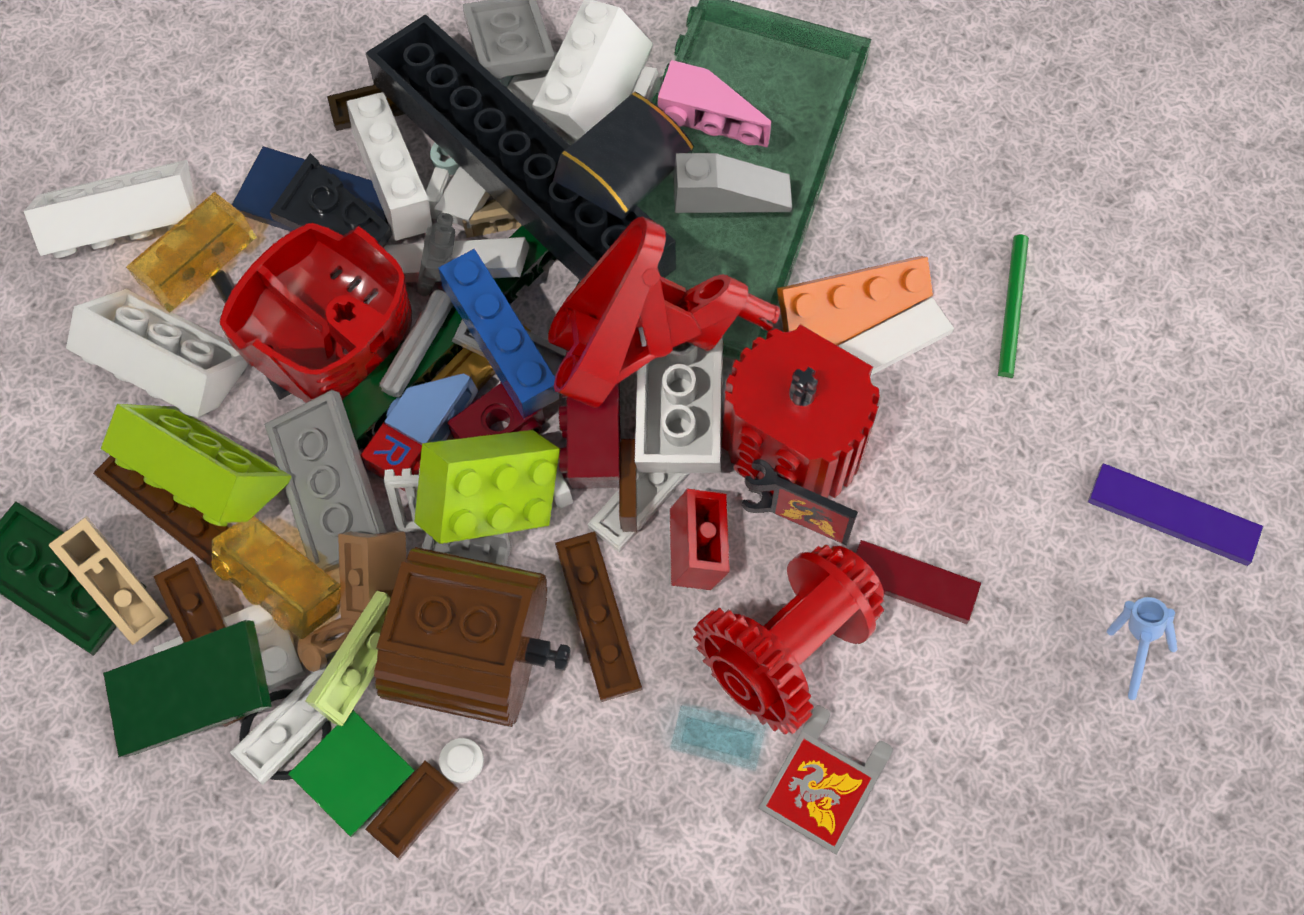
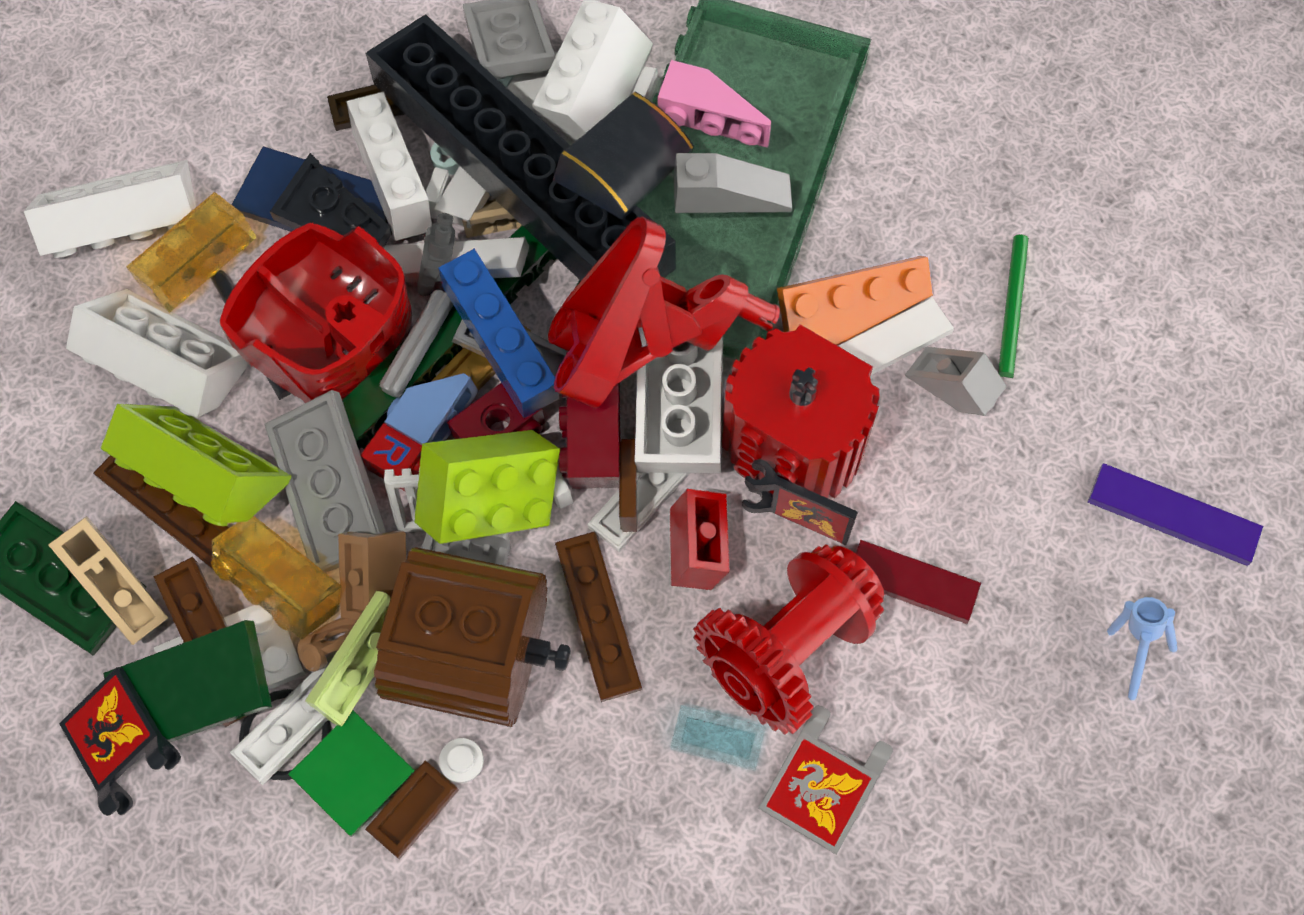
none -> flag [59,667,181,816]
none -> light grey slope [905,346,1007,416]

